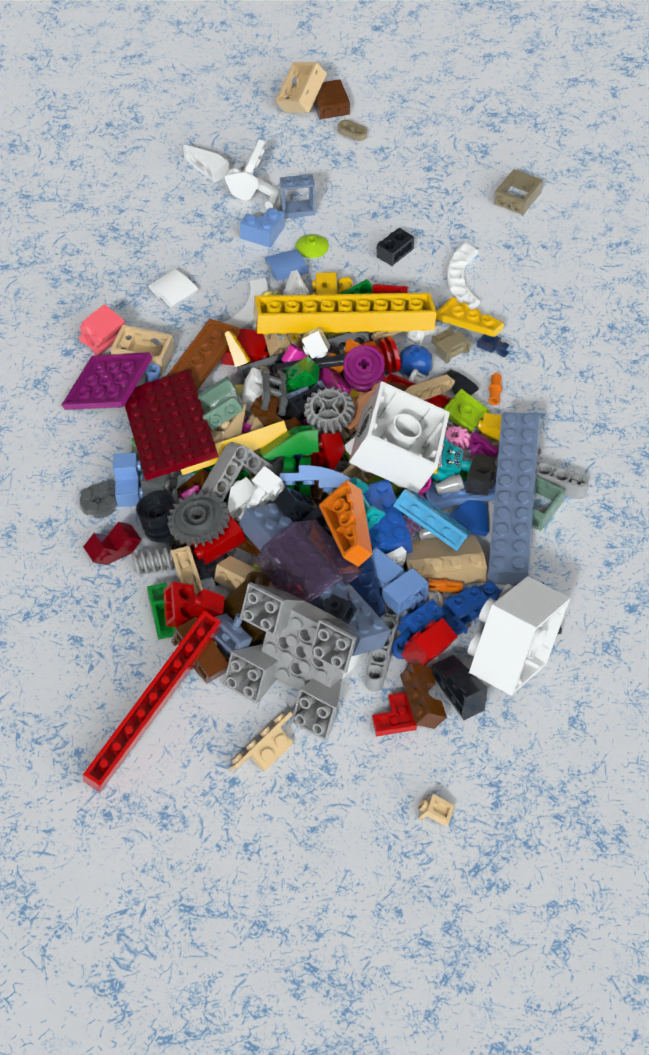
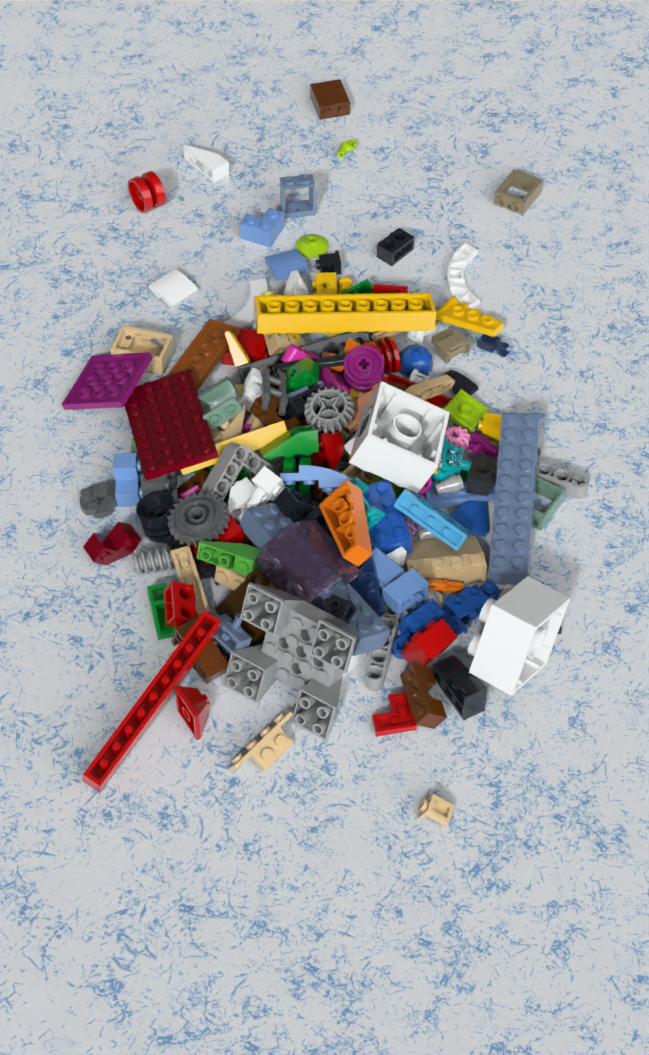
coral piece [78,304,125,355] -> none
medium blue bush [145,363,161,383] -> none
red slope [191,589,225,618] -> none
white plate [225,139,279,209] -> none
tan piece [275,62,327,113] -> none
white brick [302,327,330,359] -> none
dark tan plate [338,120,367,141] -> none
orange axle [488,373,503,405] -> none
none -> red wheel [128,171,166,213]
none -> red slope [175,686,210,740]
none -> bright green slope [197,541,262,576]
none -> black brick [315,250,341,275]
none -> lime arm [337,139,357,158]

